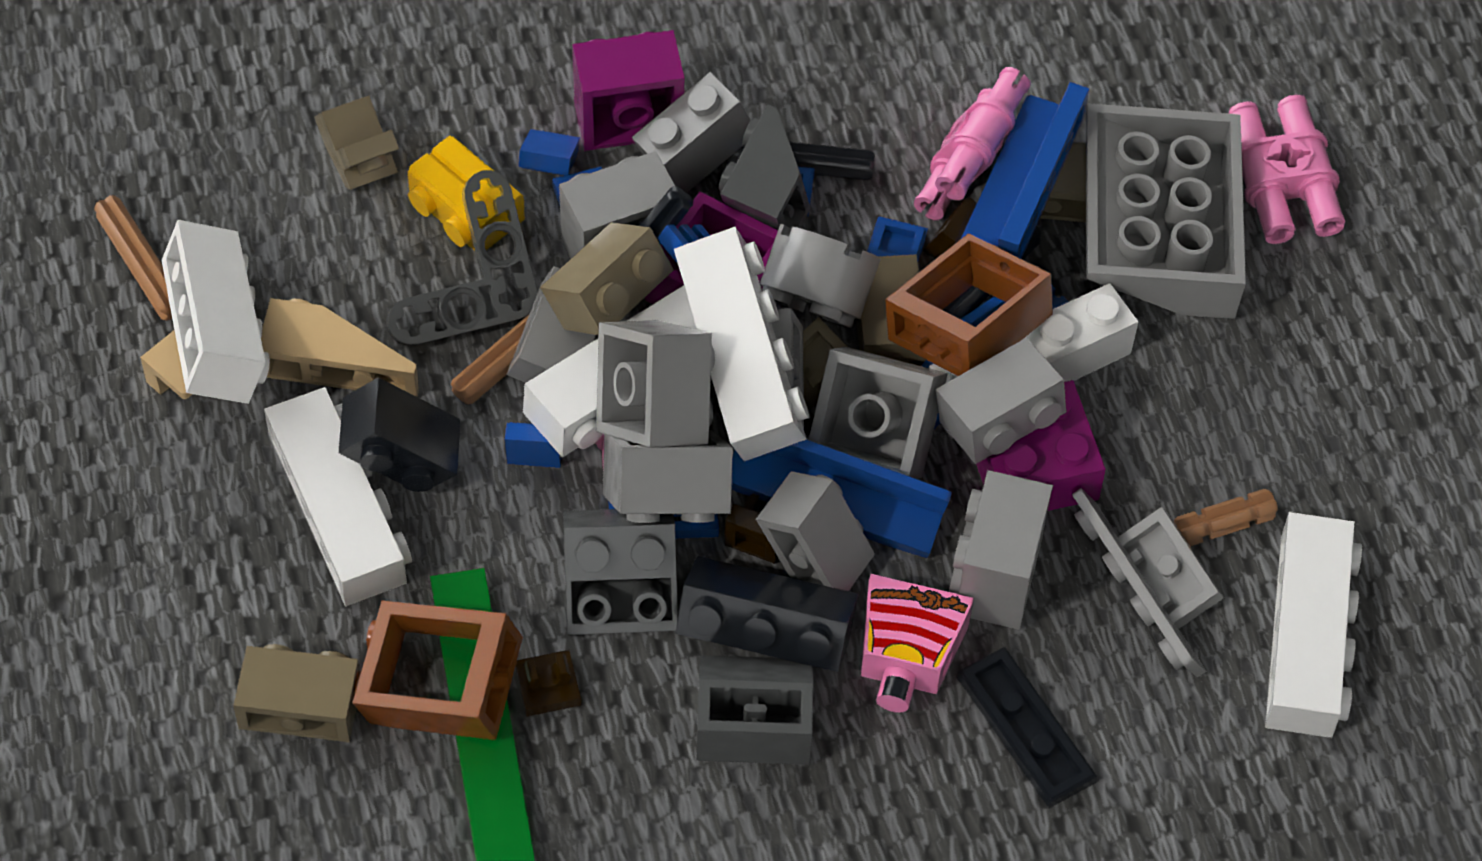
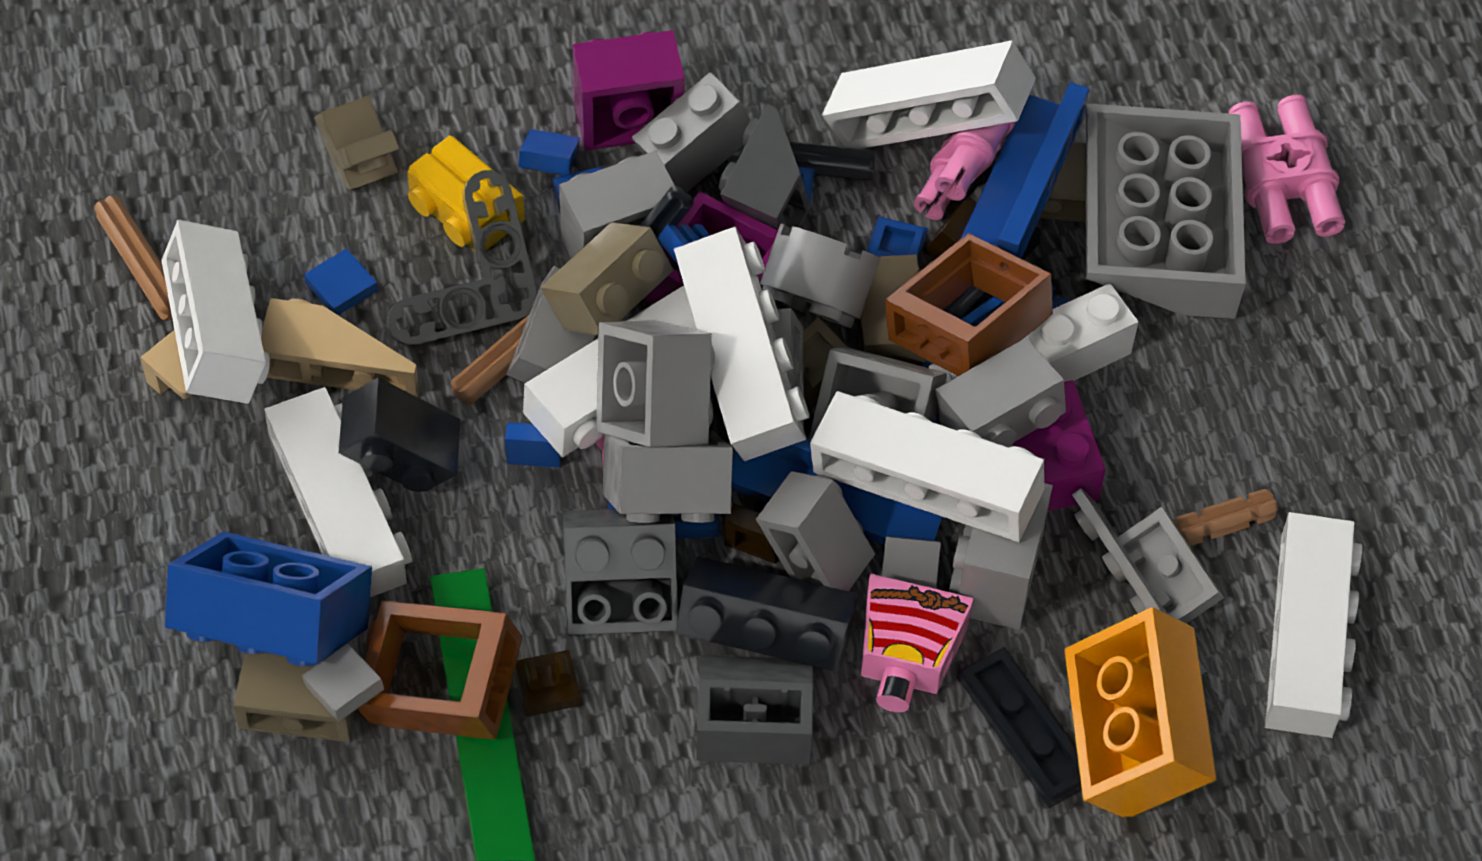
none -> blue brick [165,531,372,666]
none -> light grey tile [302,643,384,722]
none -> blue tile [304,248,378,315]
none -> white brick [810,391,1044,542]
none -> white brick [822,40,1036,149]
none -> light grey tile [882,535,941,589]
none -> light orange brick [1064,607,1217,817]

